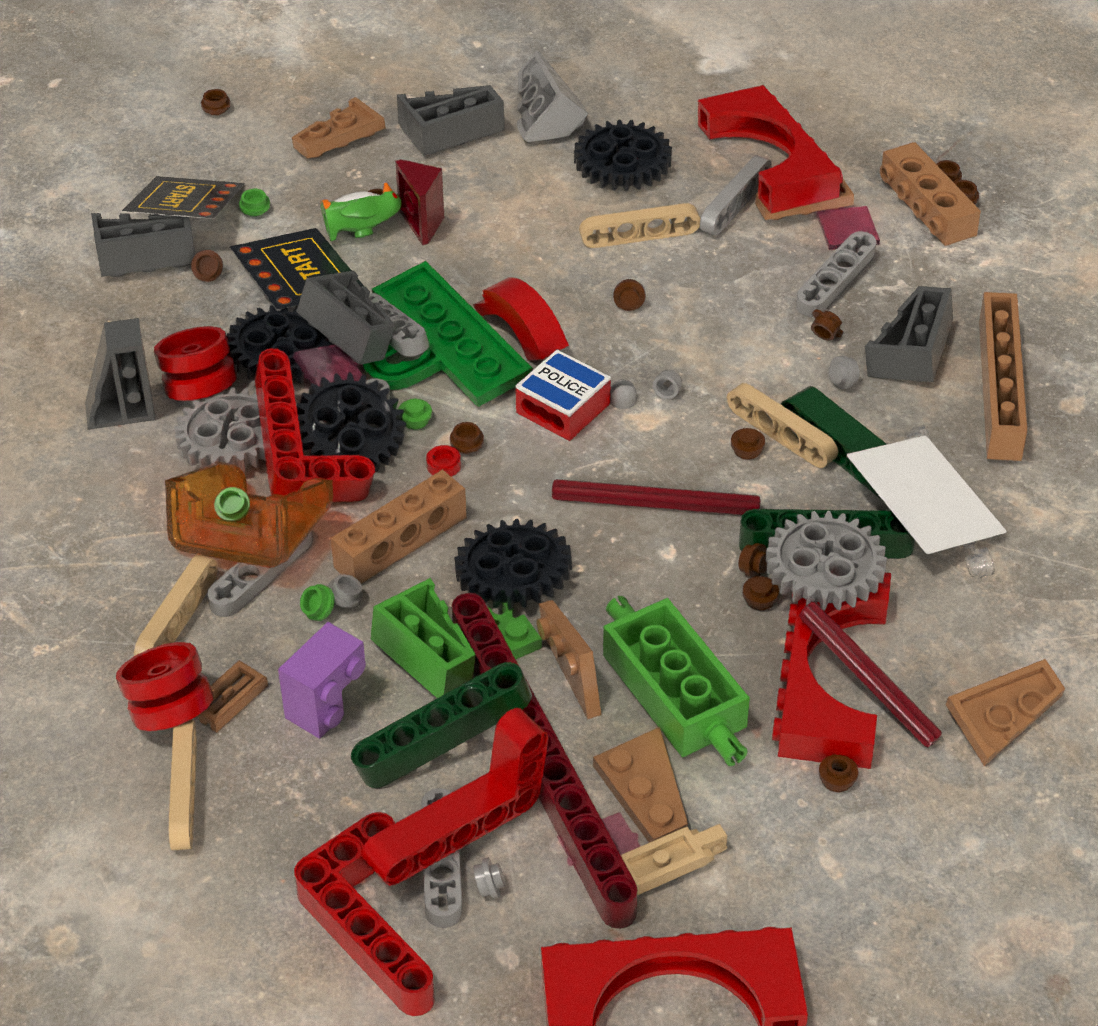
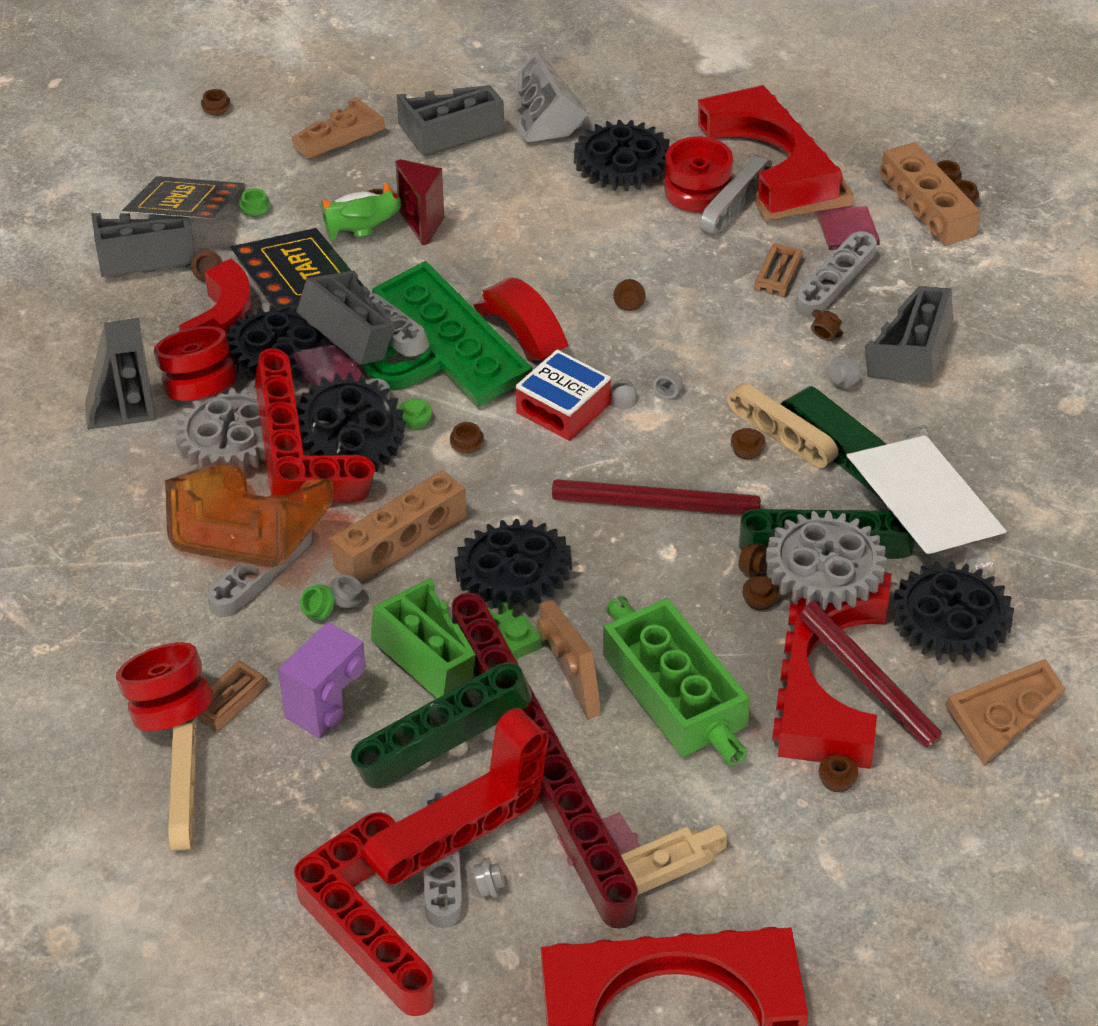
tan beam [134,554,218,656] -> none
bright green plate [214,487,250,522] -> none
red tile [426,445,461,477] -> none
tan beam [579,203,701,248] -> none
medium nougat wing [593,727,688,843] -> none
medium nougat brick [979,292,1027,461] -> none
none -> red arch [179,258,253,336]
none -> red wheel [664,136,733,212]
none -> medium nougat tile [754,243,803,298]
none -> black gear [891,561,1014,663]

